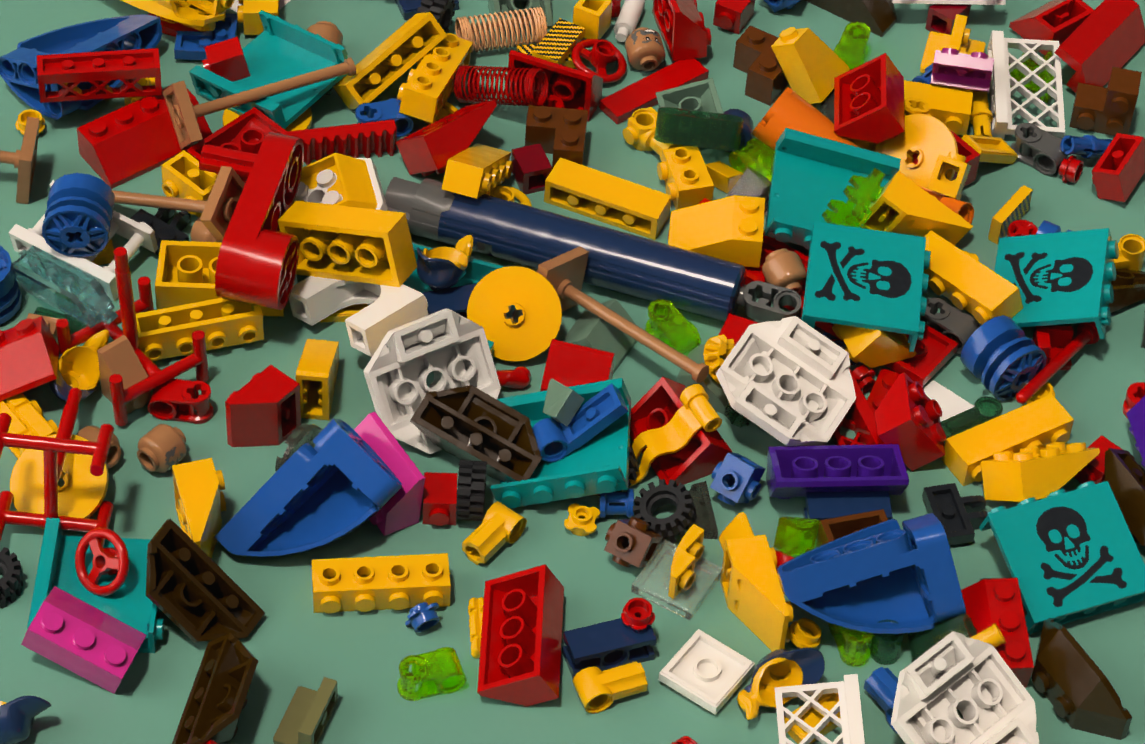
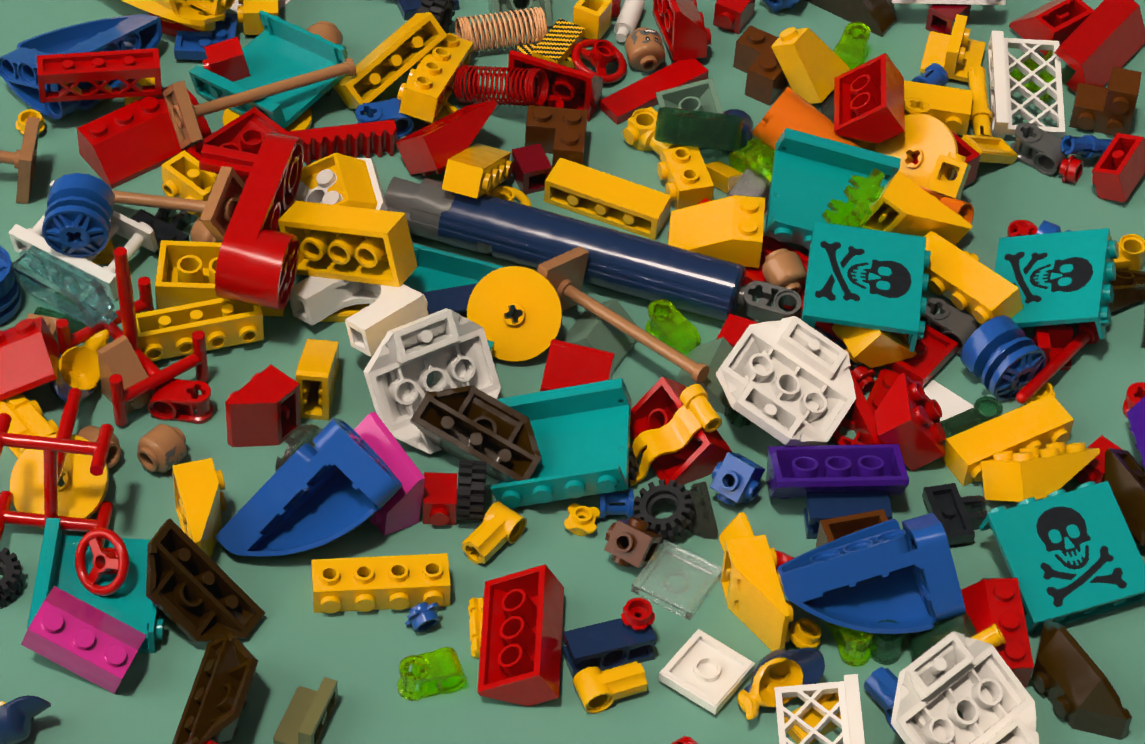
hair [417,235,473,291] -> none
red arm [496,366,531,389] -> none
blue plate [532,383,628,462] -> none
sand green slope [543,378,585,427] -> none
yellow slope [668,524,705,599] -> none
yellow gear [703,334,735,384] -> none
clear neon green slope [773,516,820,556] -> none
magenta brick [930,48,994,93] -> none
yellow tile [988,185,1033,244] -> none

